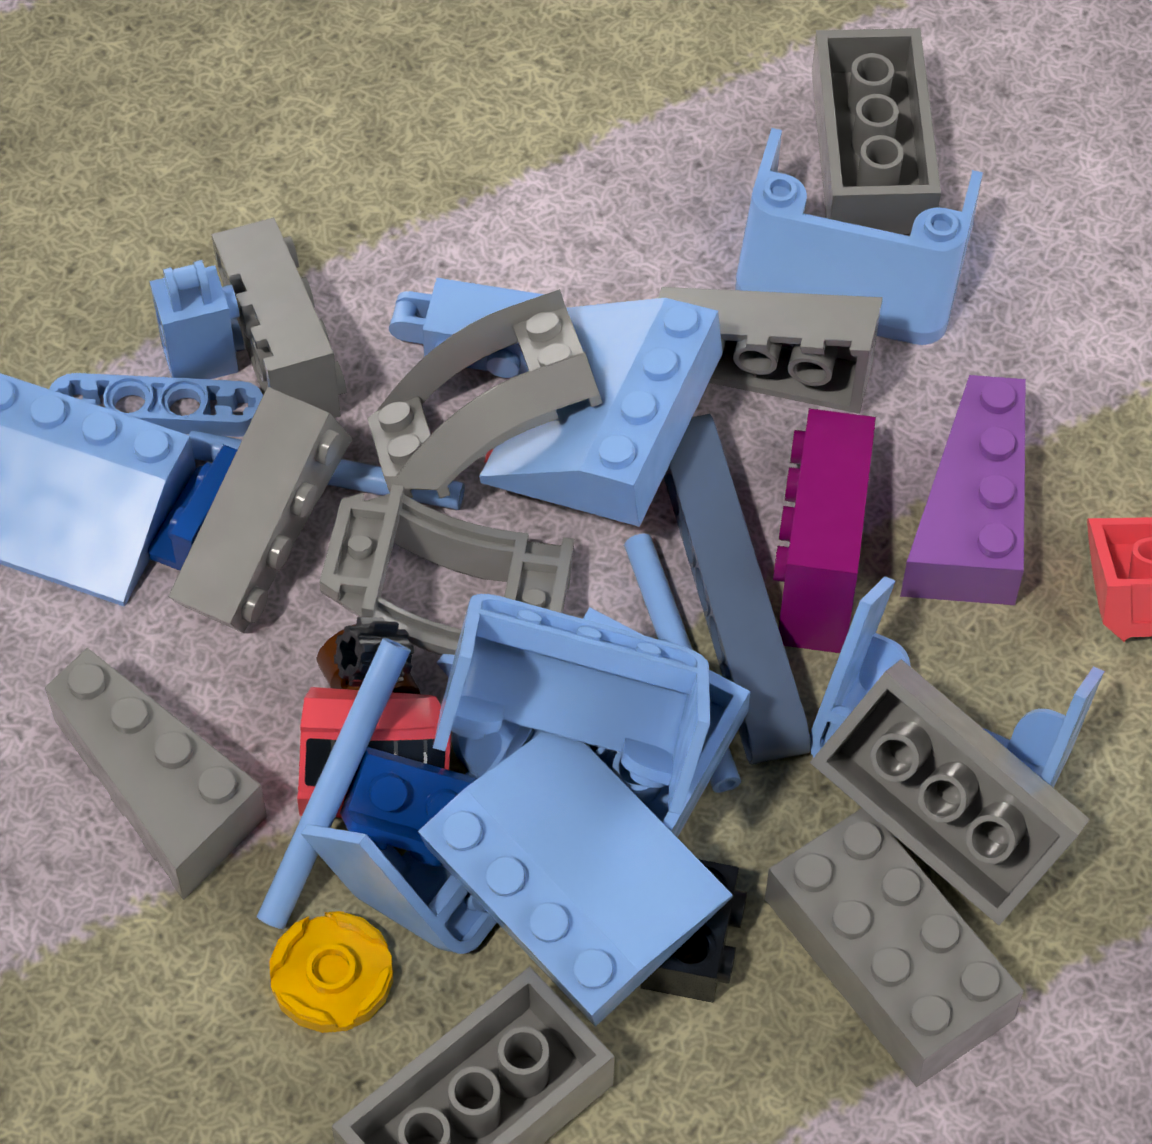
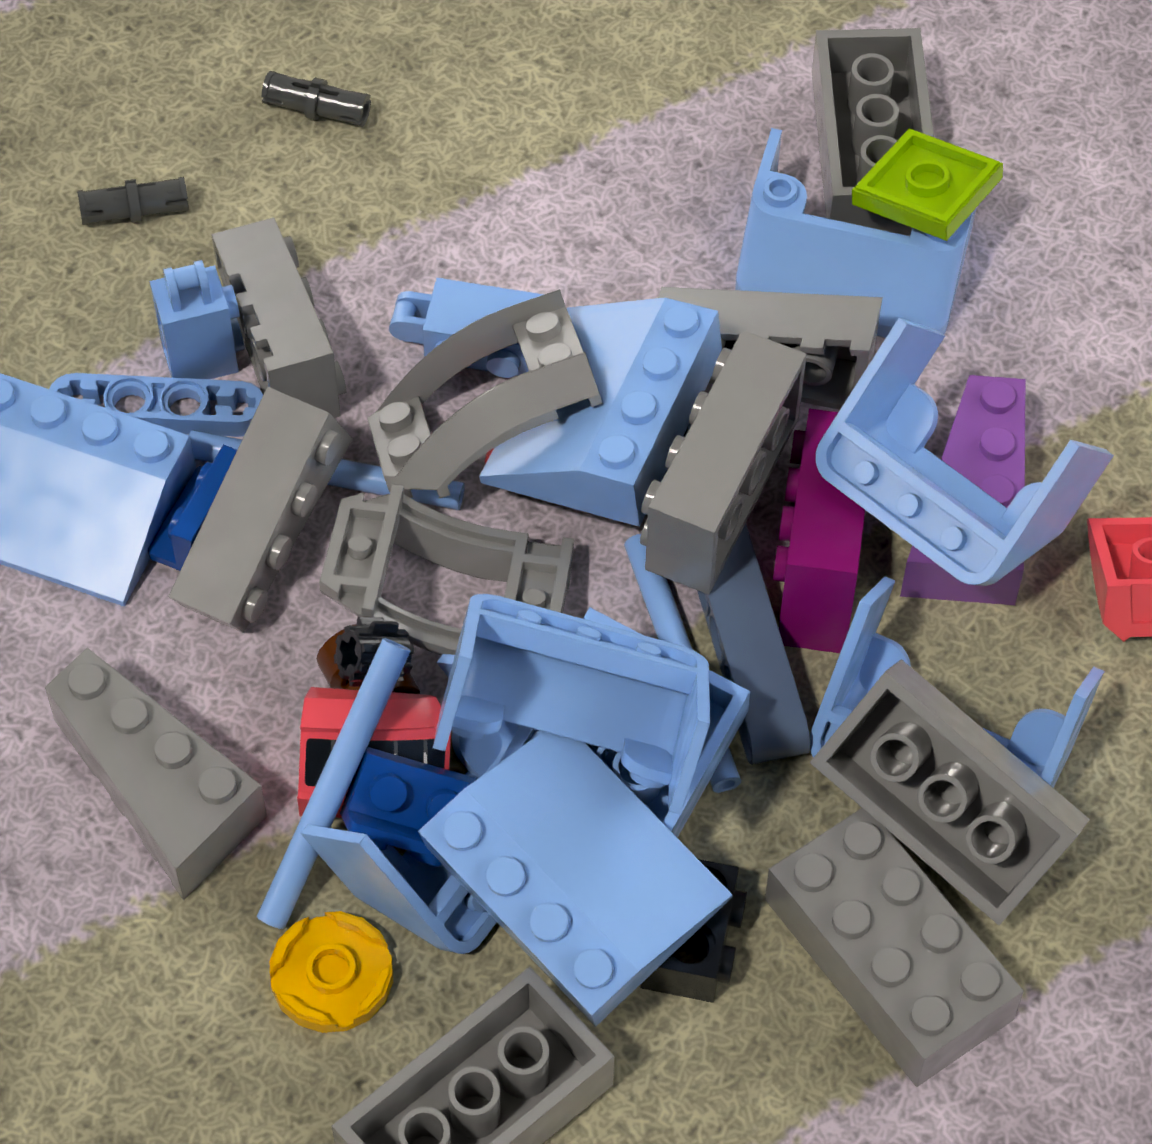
none -> dark grey pin [77,177,189,225]
none -> dark grey pin [261,71,371,127]
none -> light grey brick [640,330,807,595]
none -> light blue windscreen [816,318,1114,586]
none -> lime tile [852,128,1003,241]

